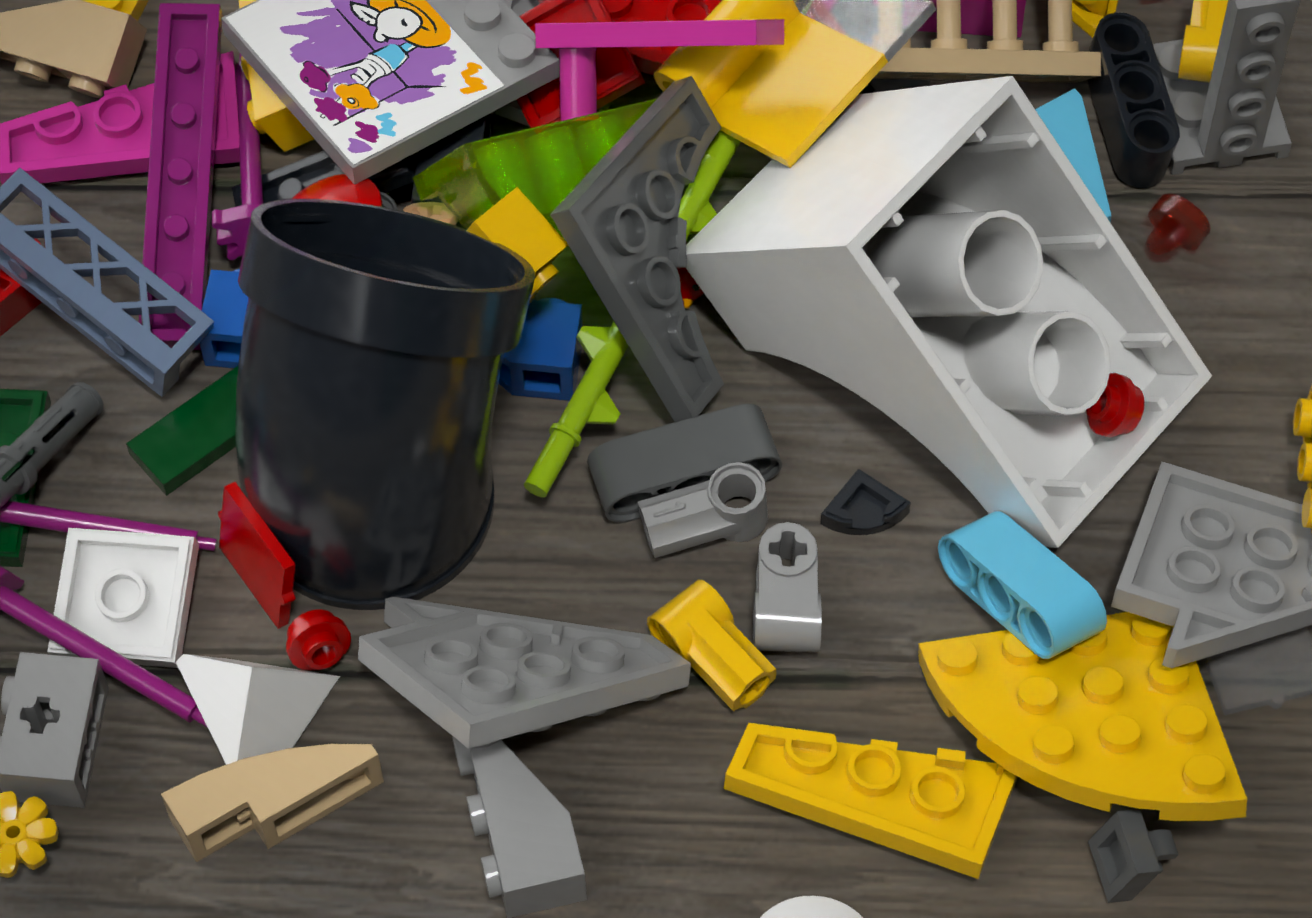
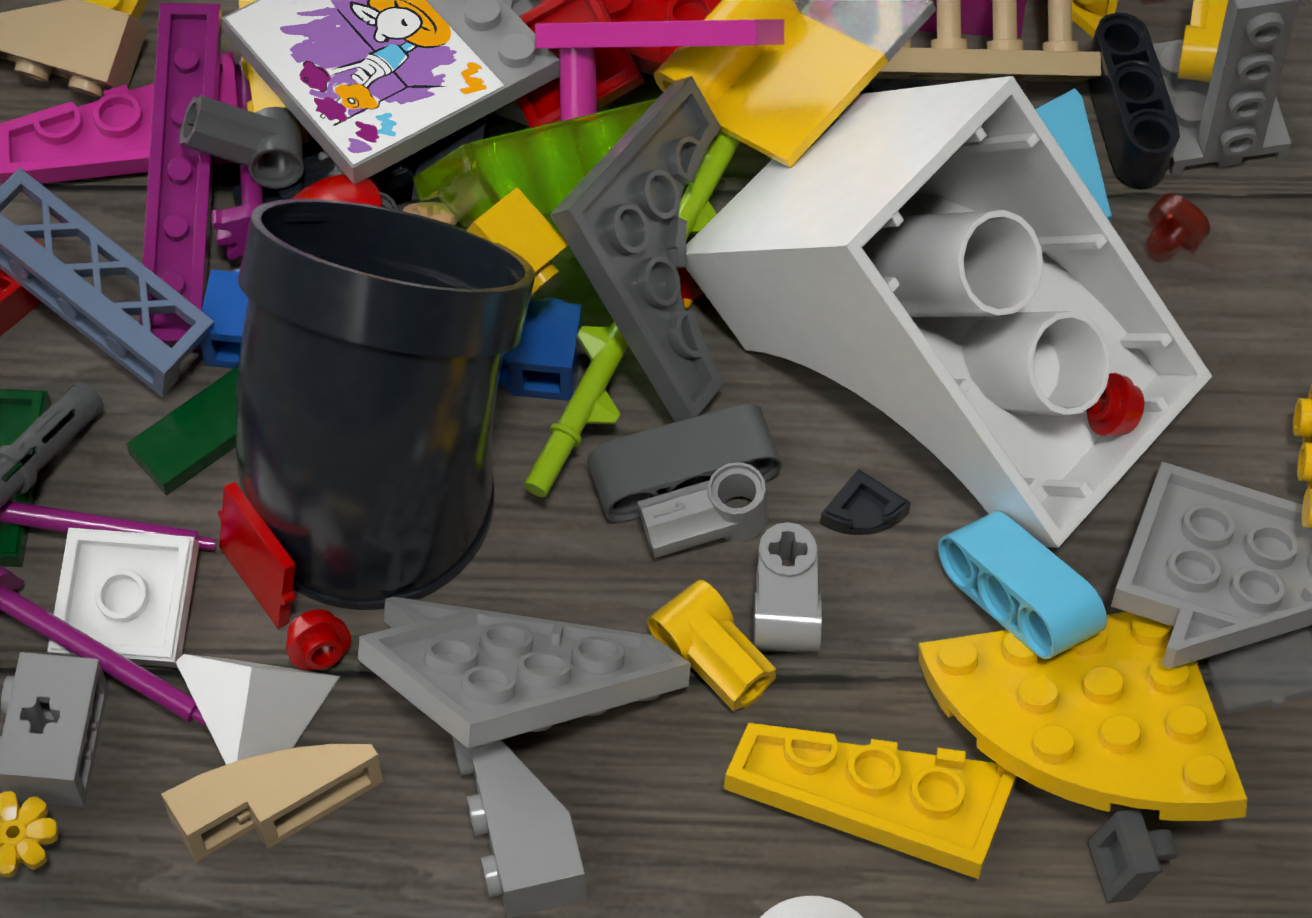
none -> dark grey piece [179,95,304,189]

